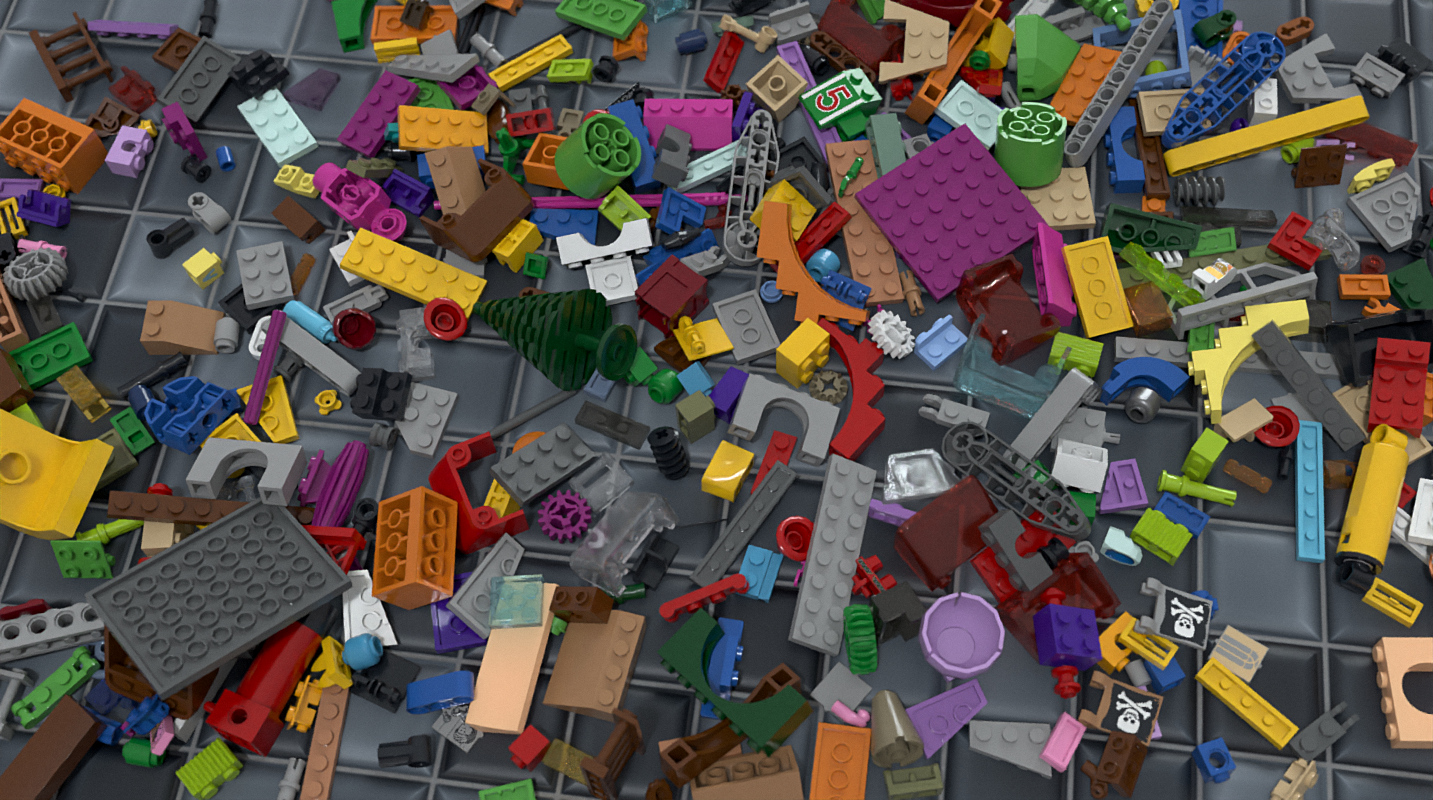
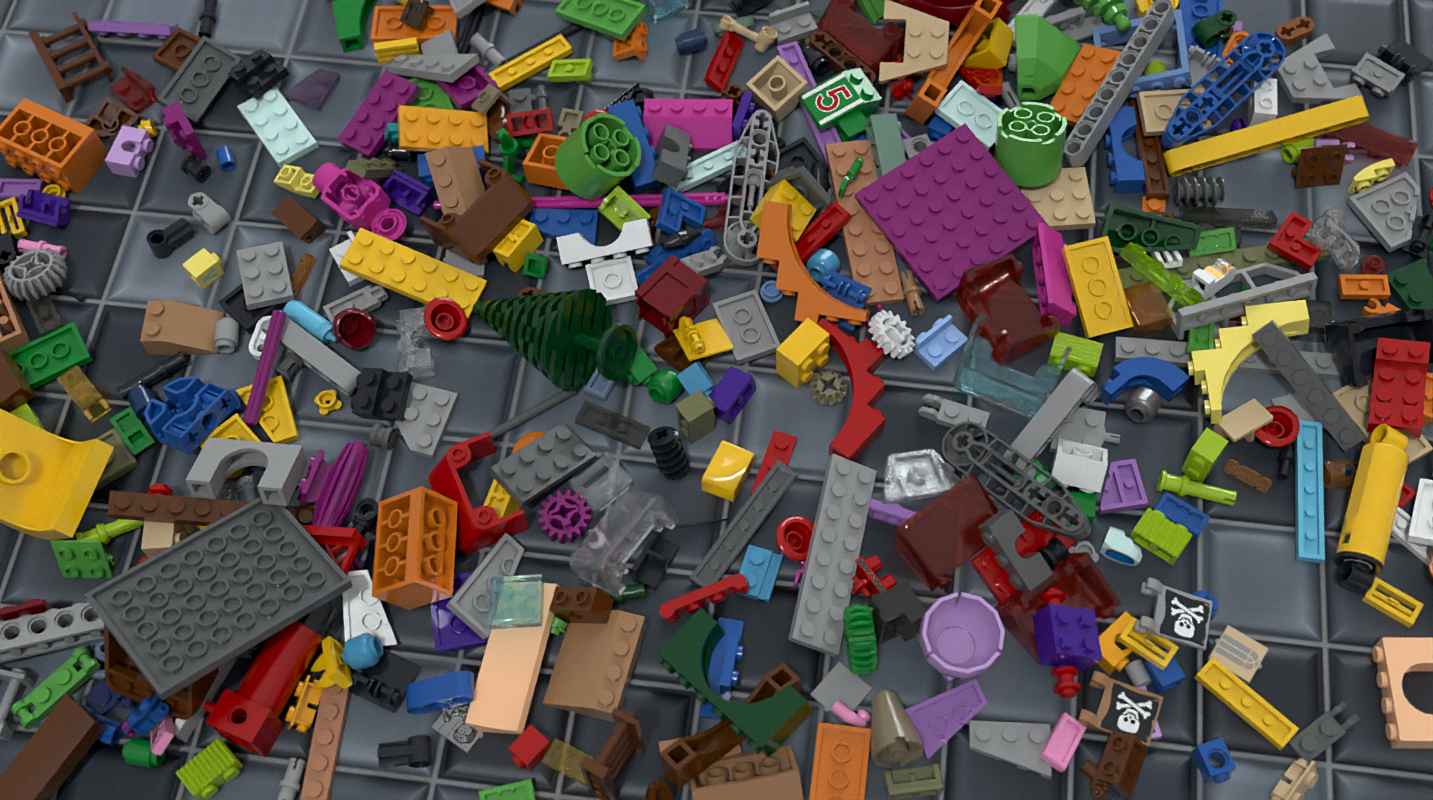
black wheel [593,55,619,83] -> none
light grey arch [727,374,840,467] -> none
green plate [969,50,991,71] -> none

